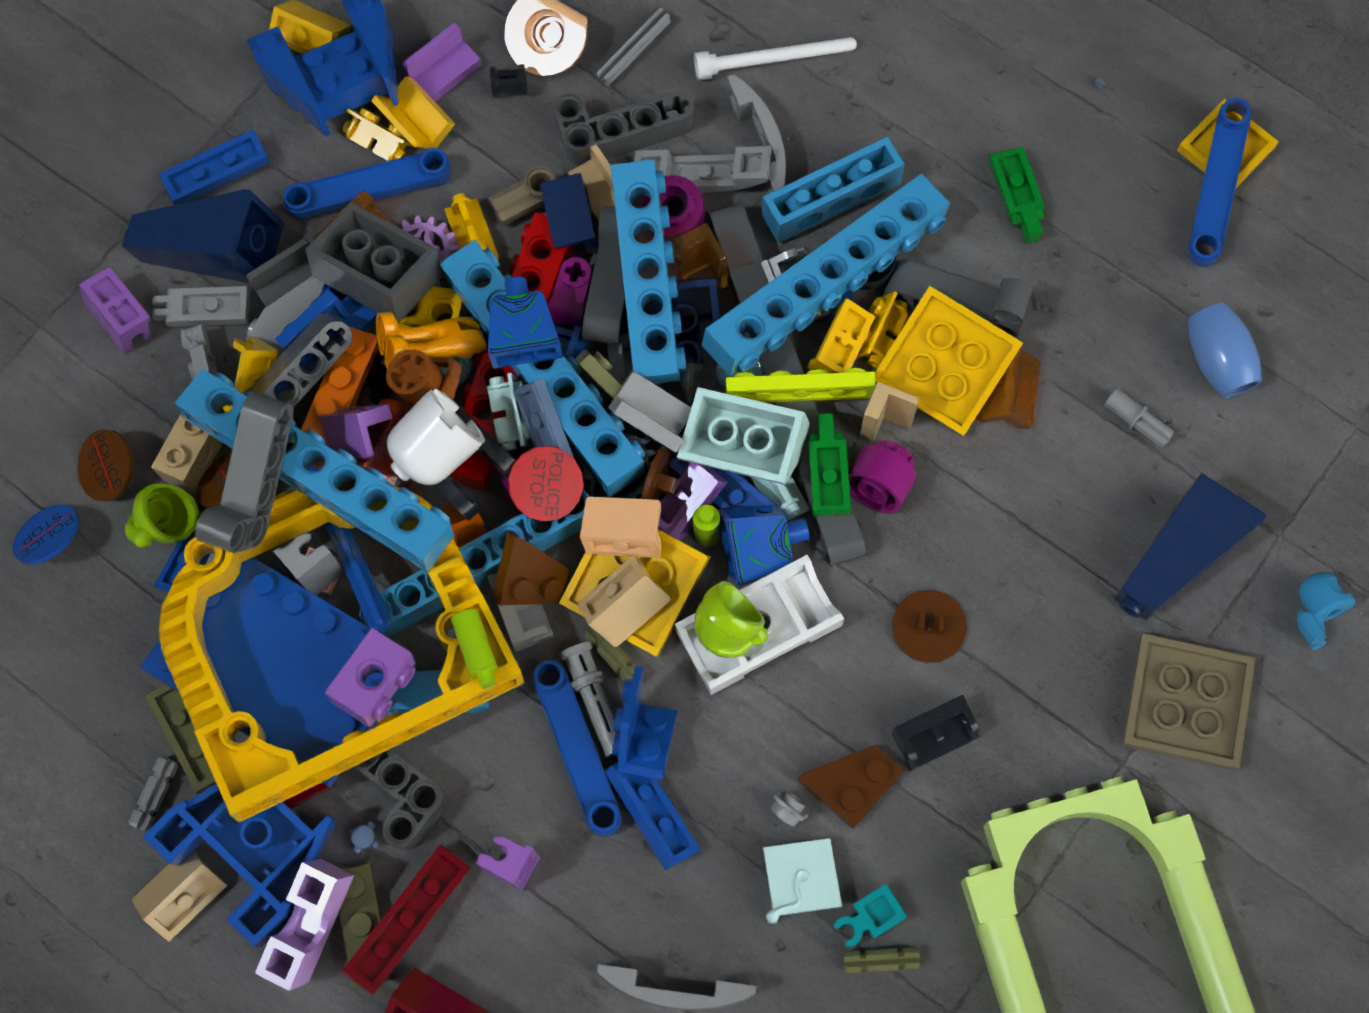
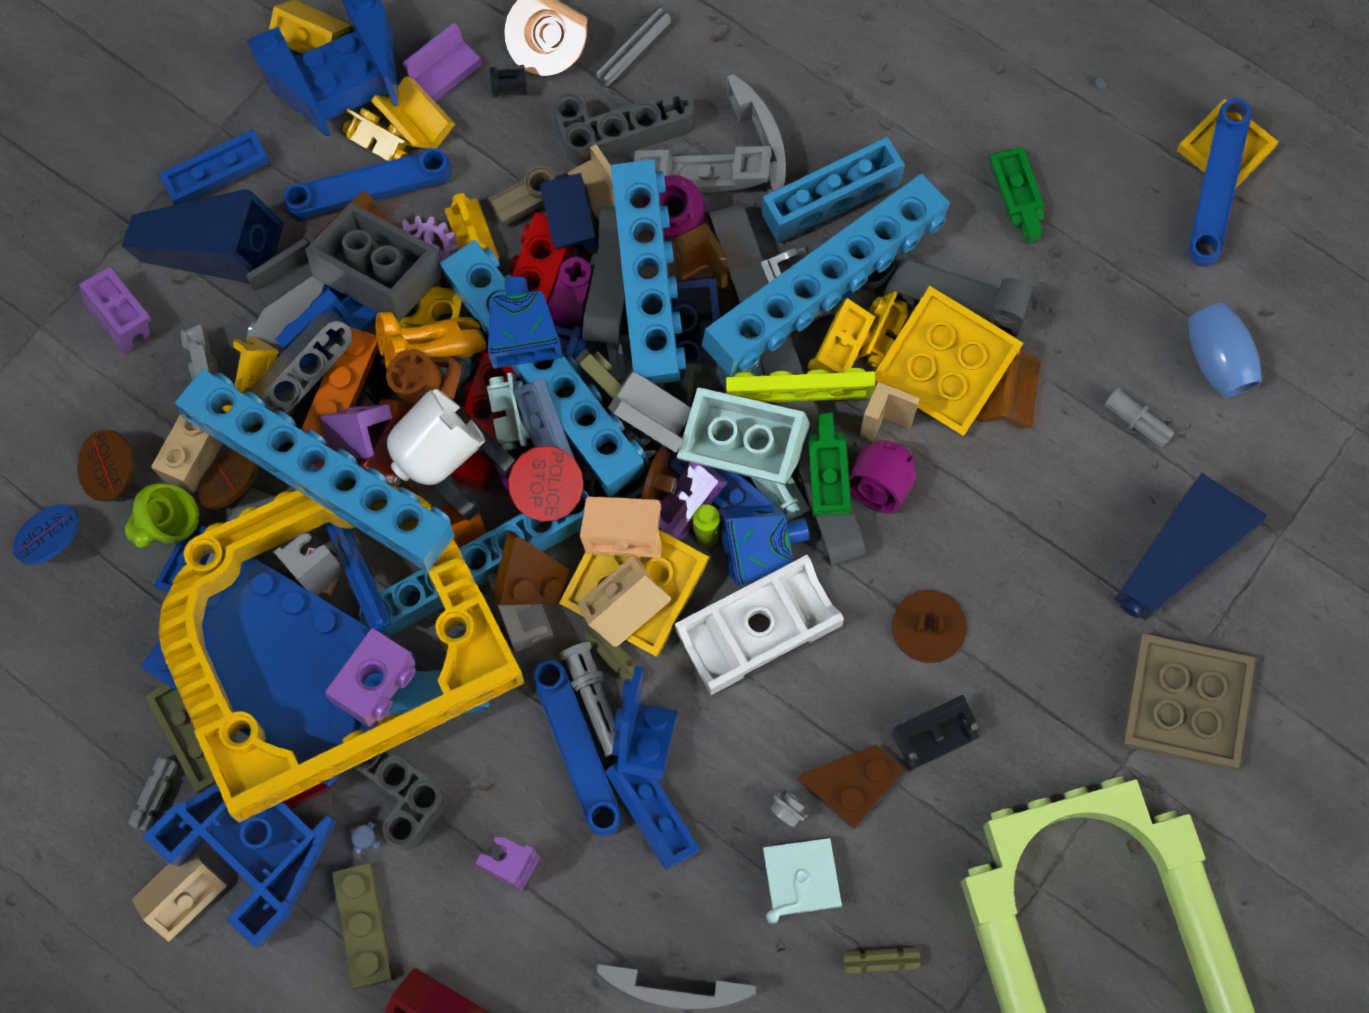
light grey hinge [152,286,250,327] -> none
dark grey beam [195,392,293,553] -> none
lavender arch [255,859,354,991] -> none
dark red plate [341,844,471,997] -> none
lime cylinder [451,609,498,689] -> none
white piece [694,37,857,81] -> none
lime piece [694,581,768,658] -> none
teal plate [833,884,907,948] -> none
dark azure piece [1297,572,1356,650] -> none

